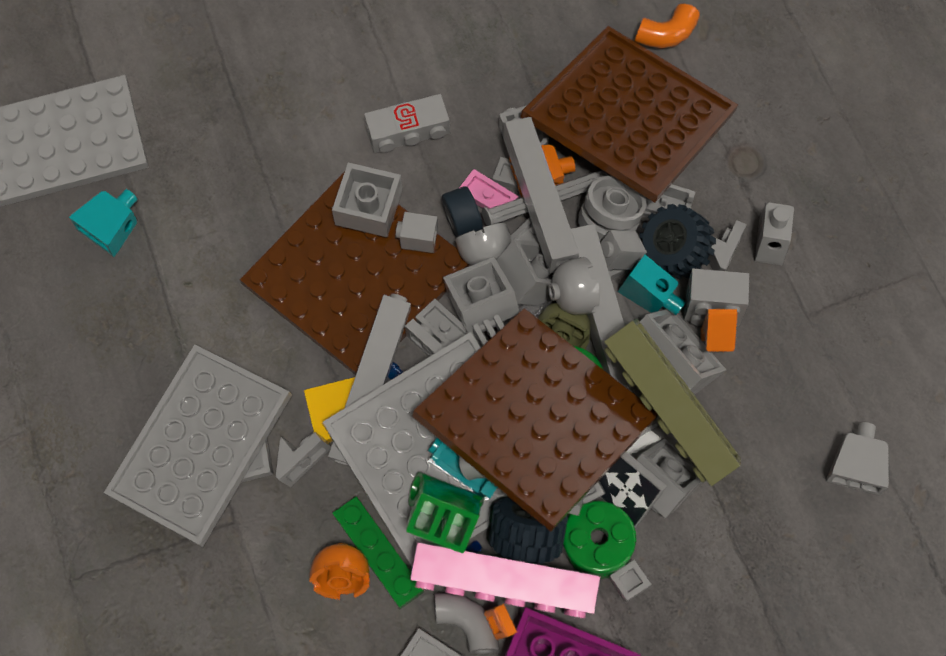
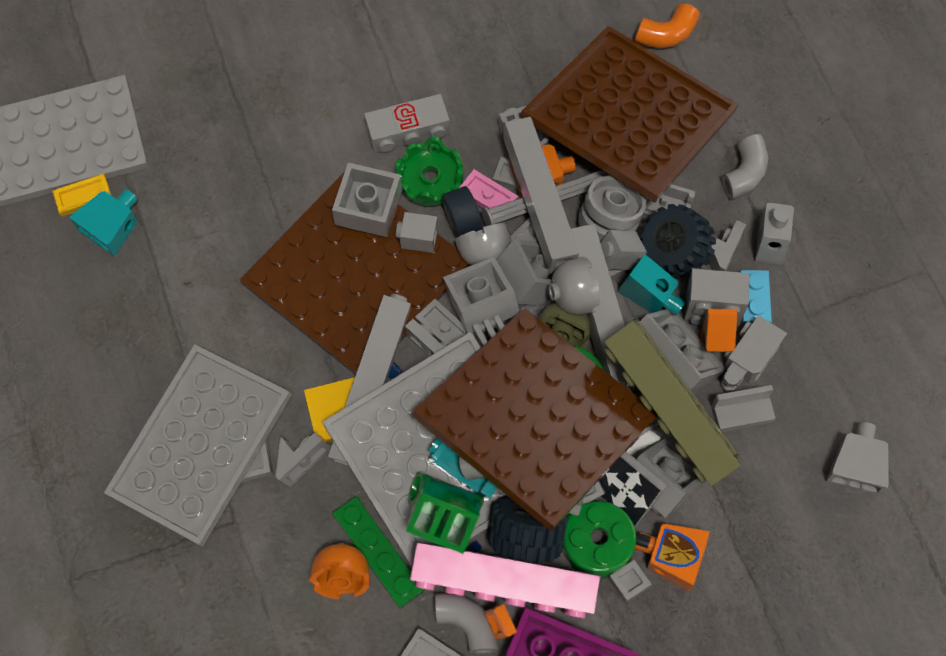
none -> yellow tile [53,174,112,217]
none -> green plate [396,136,464,206]
none -> torso [635,524,710,591]
none -> light grey panel [712,385,776,432]
none -> light grey hinge [721,315,787,392]
none -> light grey cylinder [722,134,769,200]
none -> medium azure plate [740,270,772,325]

